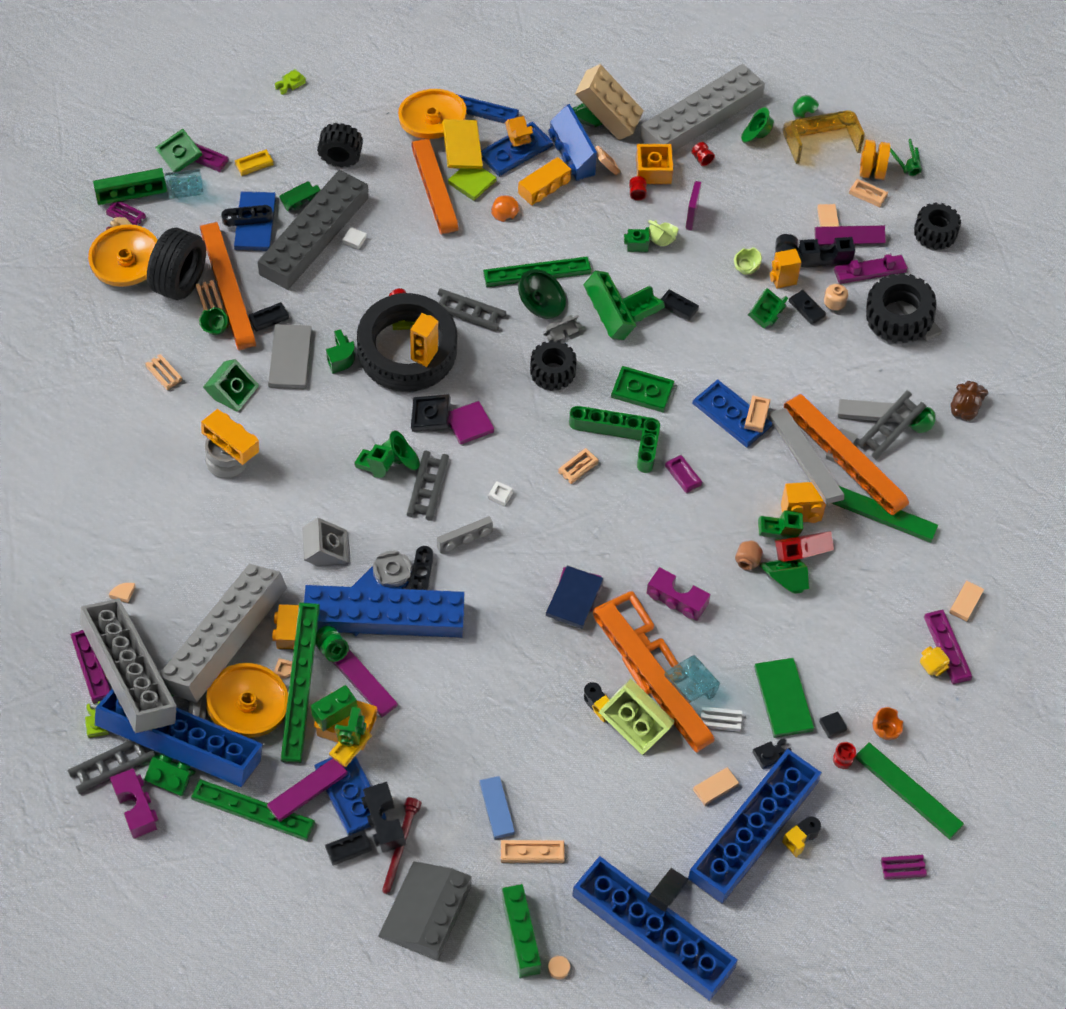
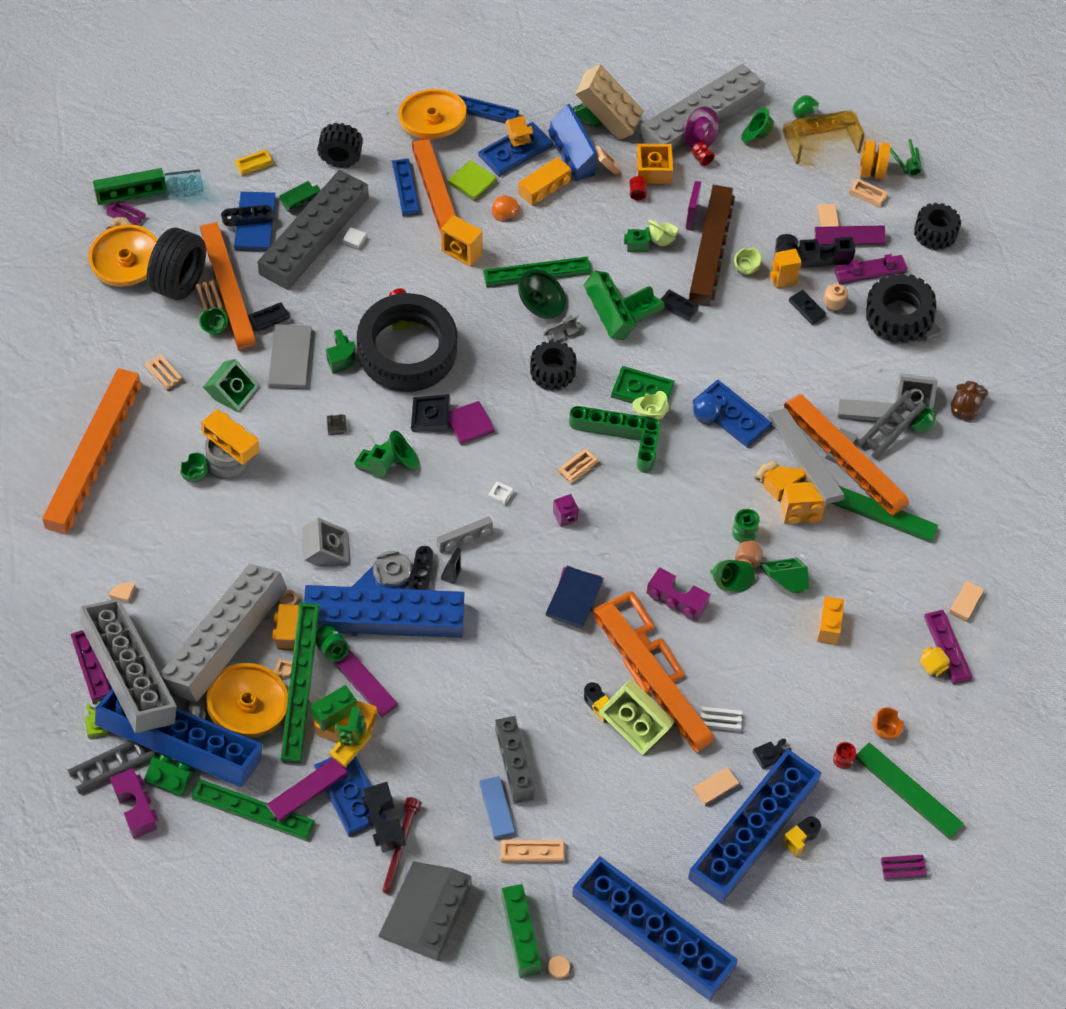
green tile [155,128,203,174] -> none
magenta tile [194,143,229,172] -> none
lime plate [275,69,306,95] -> none
black plate [325,830,372,866] -> none
dark grey bar [406,450,449,521] -> none
light orange brick [410,313,438,367] -> none
dark grey bar [438,288,507,331] -> none
yellow tile [442,119,483,169] -> none
black tile [647,868,689,912] -> none
clear light blue bracket [664,654,720,703] -> none
magenta tile [665,455,702,493] -> none
light nougat tile [744,395,771,432] -> none
green bracket [748,288,788,329] -> none
green tile [754,657,814,738] -> none
green brick [758,510,803,541] -> none
red slope [775,531,834,562] -> none
black tile [819,711,847,738] -> none
none -> orange brick [42,368,142,535]
none -> green hair [180,452,209,483]
none -> light nougat tile [279,590,299,605]
none -> clear smoke tile [327,414,347,435]
none -> blue tile [392,158,420,217]
none -> light orange brick [441,215,483,267]
none -> black slope [441,547,461,584]
none -> dark grey brick [495,716,534,804]
none -> magenta brick [553,494,579,527]
none -> yellowish green piece [632,391,669,420]
none -> magenta hat [684,106,719,149]
none -> reddish brown brick [689,184,735,307]
none -> blue hair [693,394,721,424]
none -> green piece [710,559,754,592]
none -> green wheel [732,508,760,543]
none -> tan arm [754,460,780,483]
none -> light orange slope [763,466,807,501]
none -> light orange brick [817,596,845,645]
none -> light grey slope [895,373,938,409]

